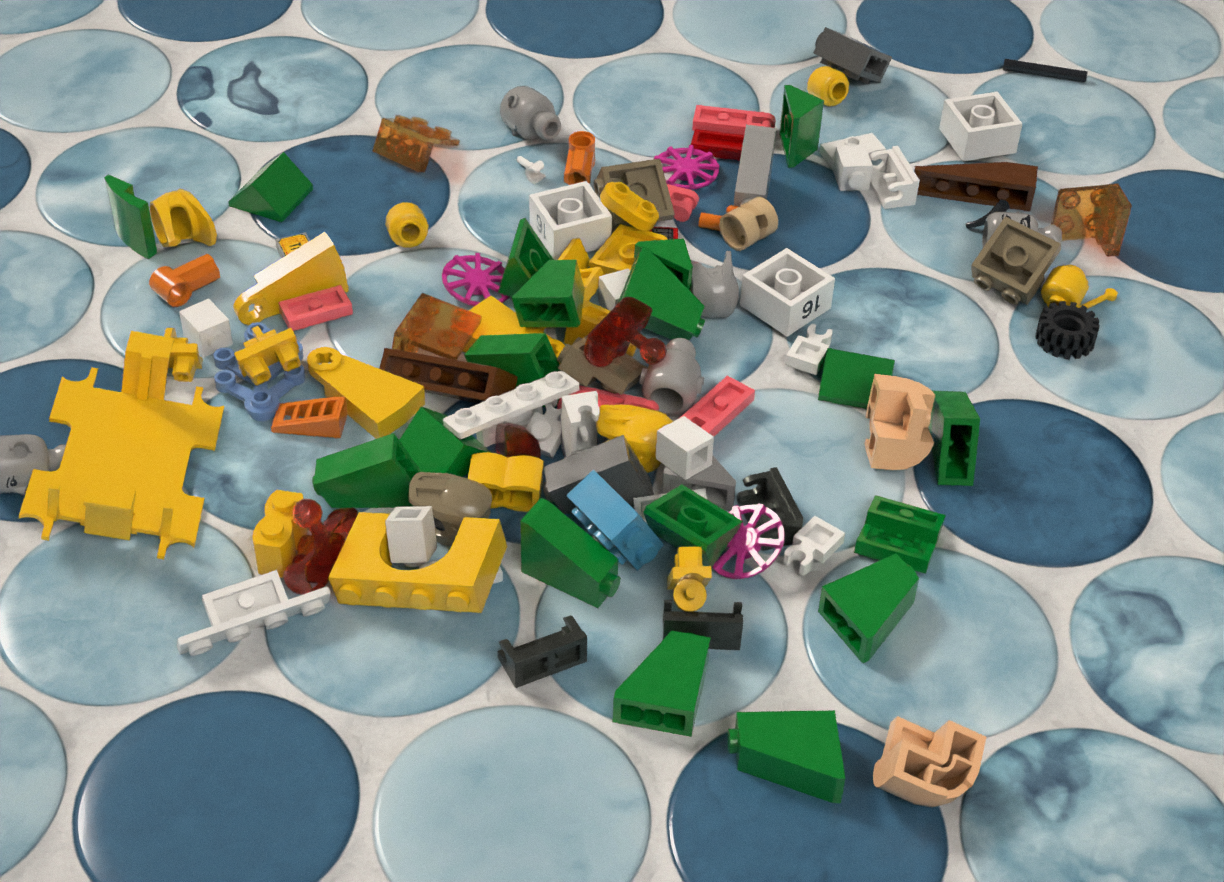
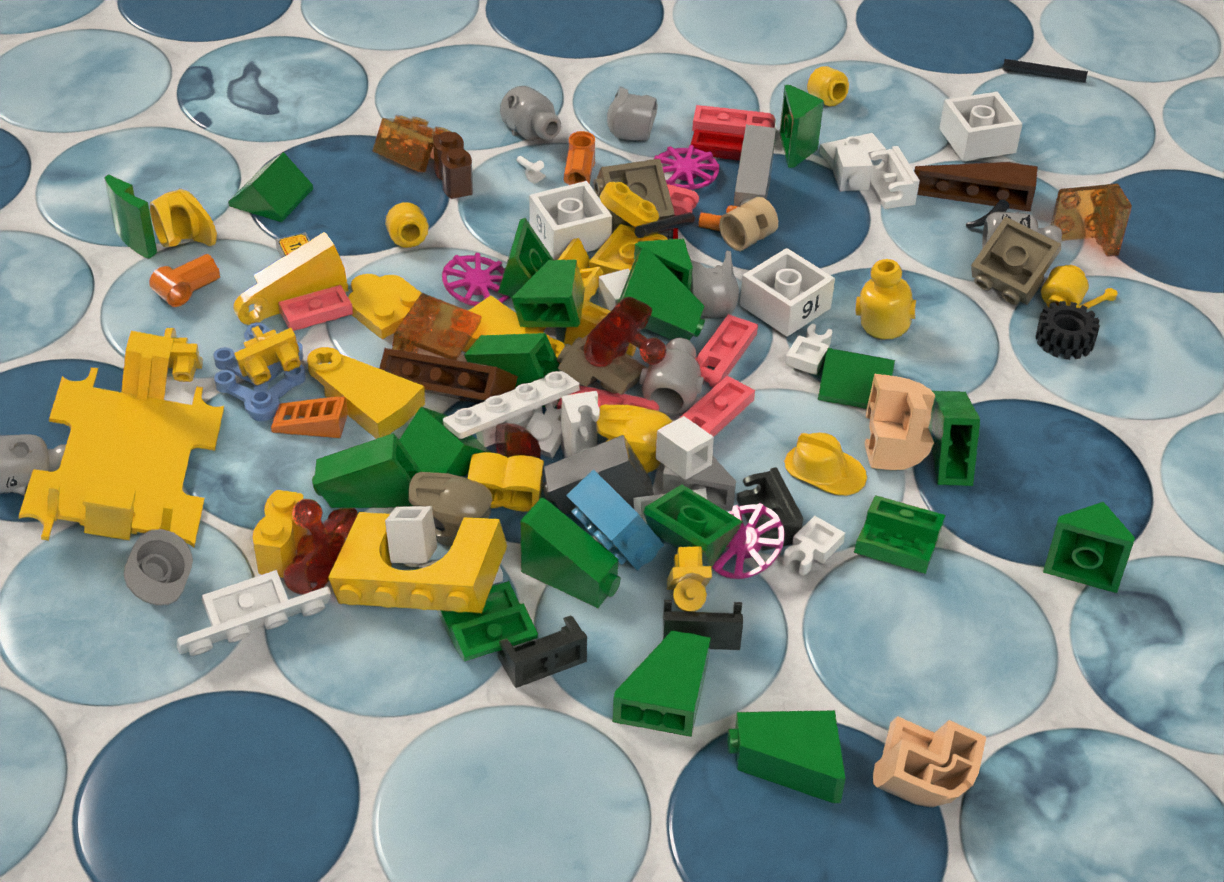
white brick [179,299,233,358] -> none
dark grey brick [813,27,892,84] -> none
green slope [818,553,919,664] -> none
none -> light grey piece [124,529,193,605]
none -> yellow plate [348,274,434,339]
none -> reddish brown brick [433,131,473,199]
none -> green slope [437,581,538,662]
none -> light grey helmet [607,86,658,141]
none -> black bar [635,212,695,238]
none -> coral plate [695,314,758,388]
none -> yellow piece [784,432,867,496]
none -> yellow piece [855,259,916,340]
none -> green slope [1043,502,1135,593]

